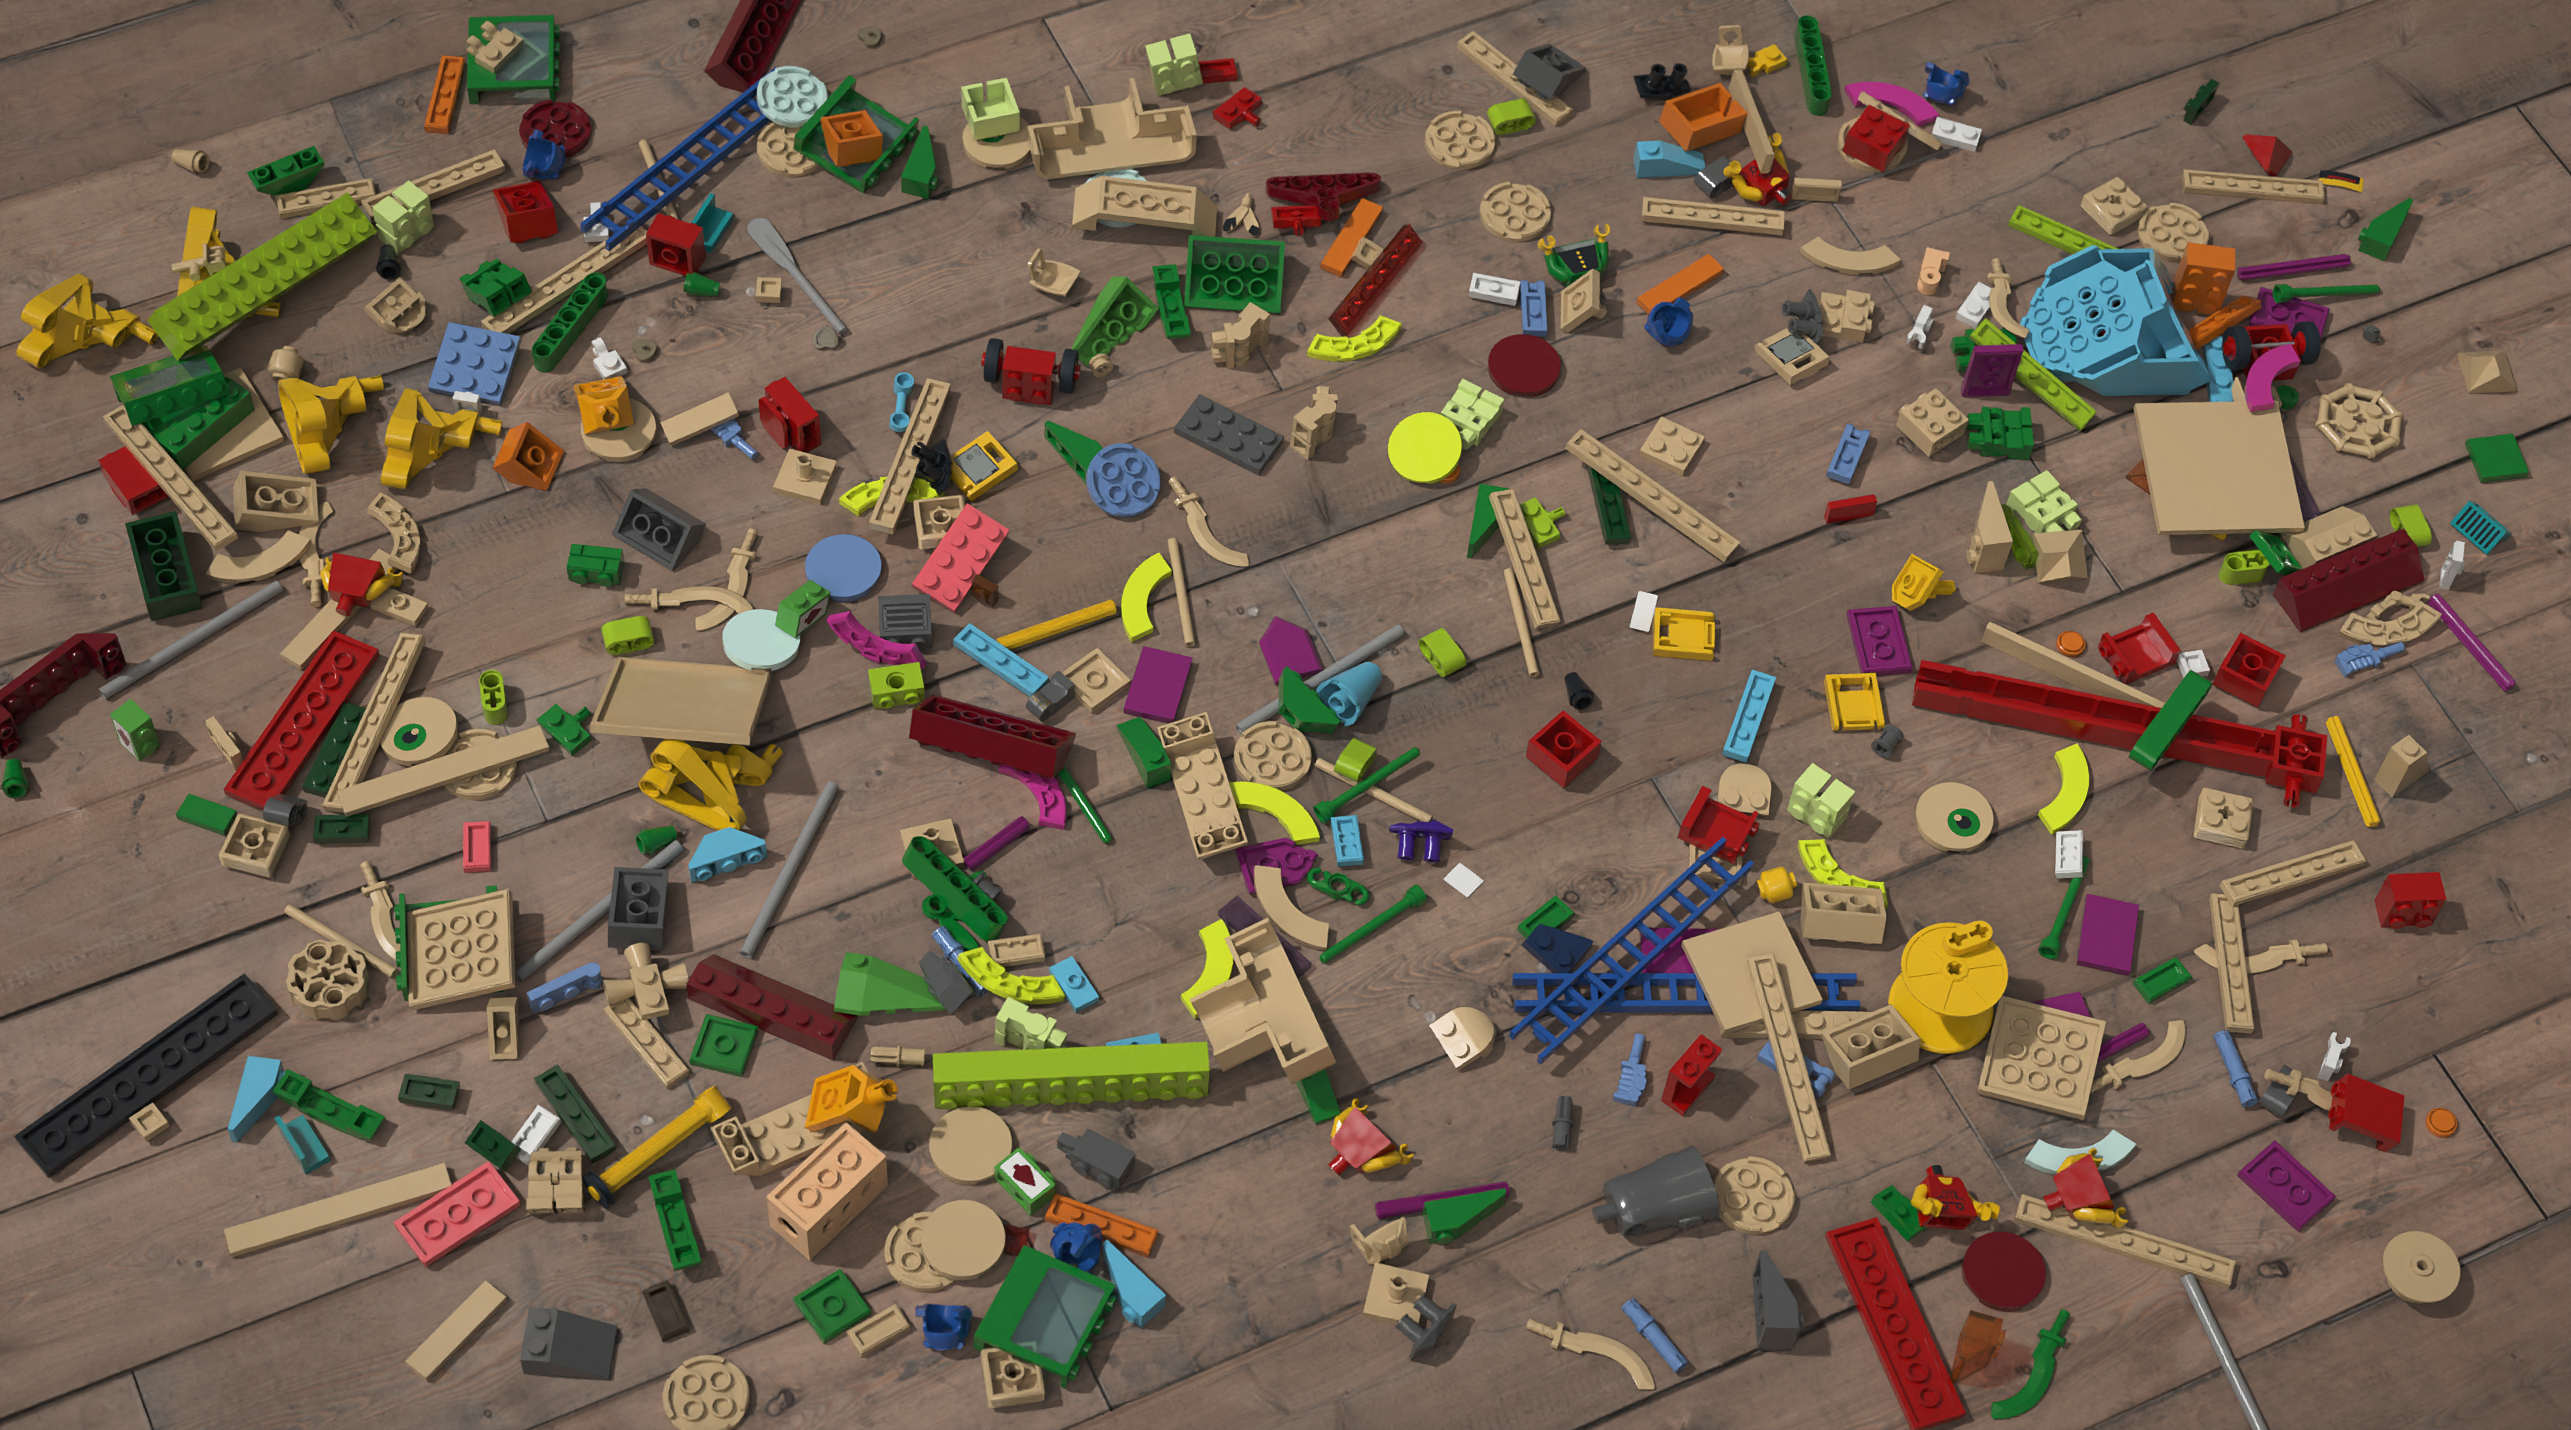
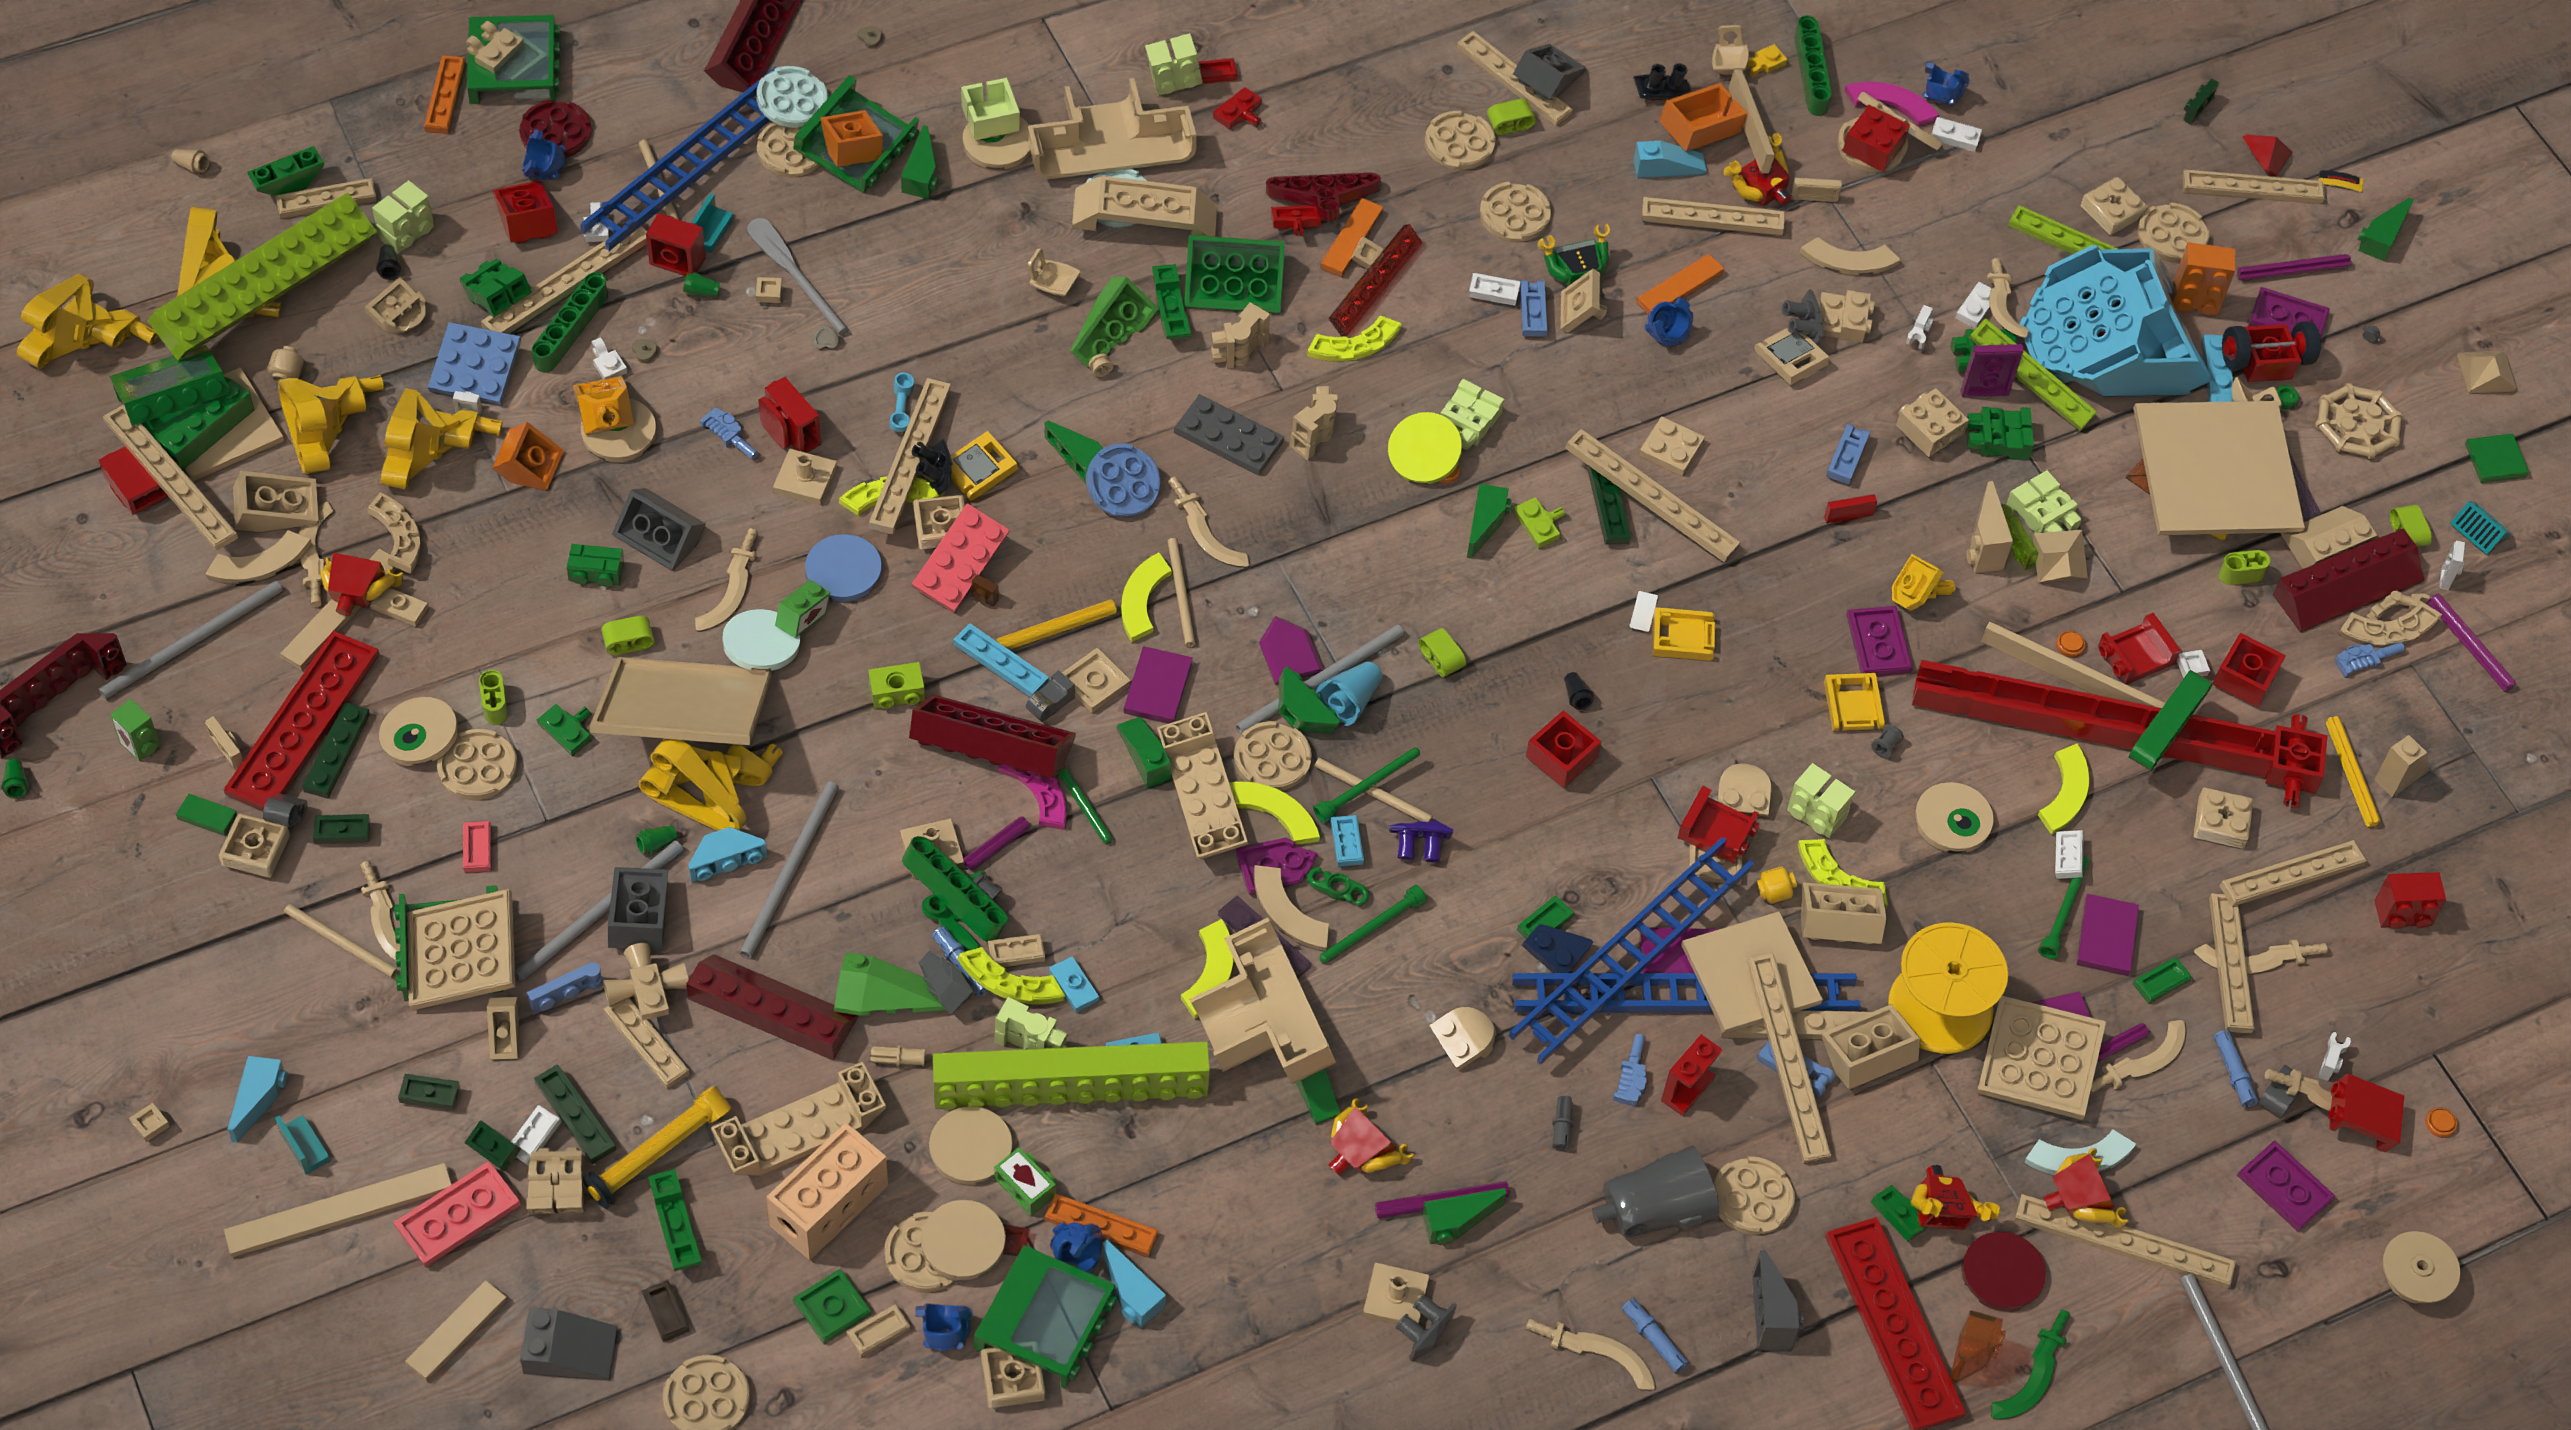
black plate [14,973,278,1178] -> none
dark green brick [125,511,202,621] -> none
tan arm [171,243,225,281] -> none
green slope [273,1069,385,1141] -> none
tan connector [286,939,369,1021] -> none
tan tile [322,633,426,813] -> none
tan tile [337,725,549,817] -> none
tan plate [361,149,506,223] -> none
tan sword [625,586,753,614] -> none
tan tile [660,392,739,446] -> none
green tile [689,1014,759,1077] -> none
light orange plate [804,1065,898,1133] -> none
dark pink tile [826,611,927,669] -> none
slope [878,594,932,650] -> none
red brick [981,338,1081,405] -> none
dark grey hinge [1057,1128,1135,1191] -> none
tan piece [1223,193,1259,237] -> none
lime beam [1334,738,1378,783] -> none
tan piece [1349,1217,1409,1264] -> none
white sticker [1443,863,1484,898] -> none
dark red tile [1488,334,1561,397] -> none
tan tile [1489,489,1561,629] -> none
tan piece [1503,568,1539,678] -> none
dark grey beam [1694,156,1733,198] -> none
medium azure plate [1722,670,1776,763] -> none
light nougat leg [1917,247,1950,296] -> none
yellow beam [1942,920,1993,956] -> none
orange tile [2188,295,2261,350] -> none
dark pink tile [2245,344,2300,412] -> none
green tile [2249,530,2304,575] -> none
green piece [2273,284,2380,303] -> none

